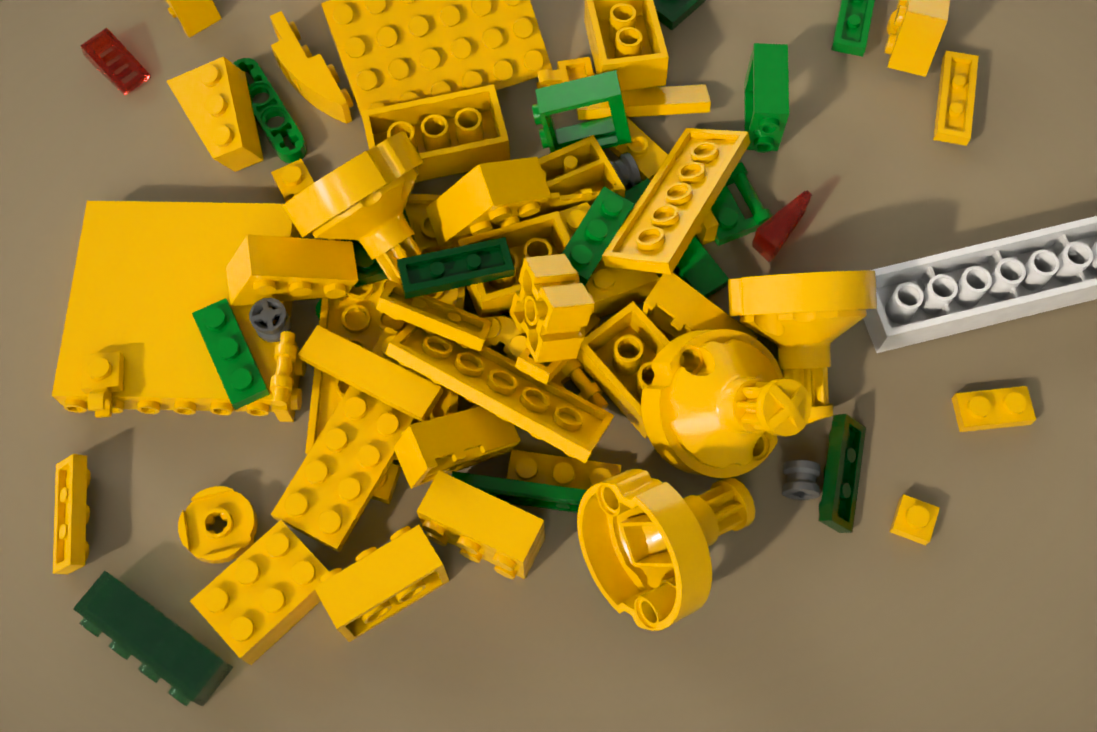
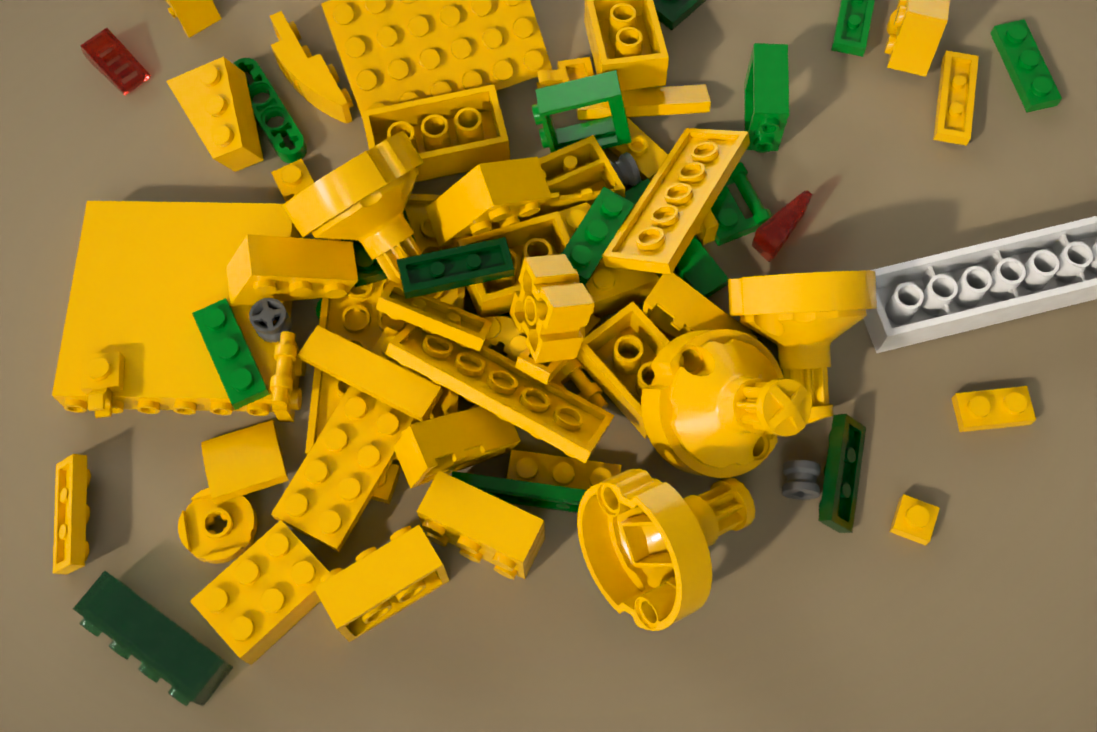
none -> yellow slope [201,420,289,504]
none -> green plate [990,19,1062,113]

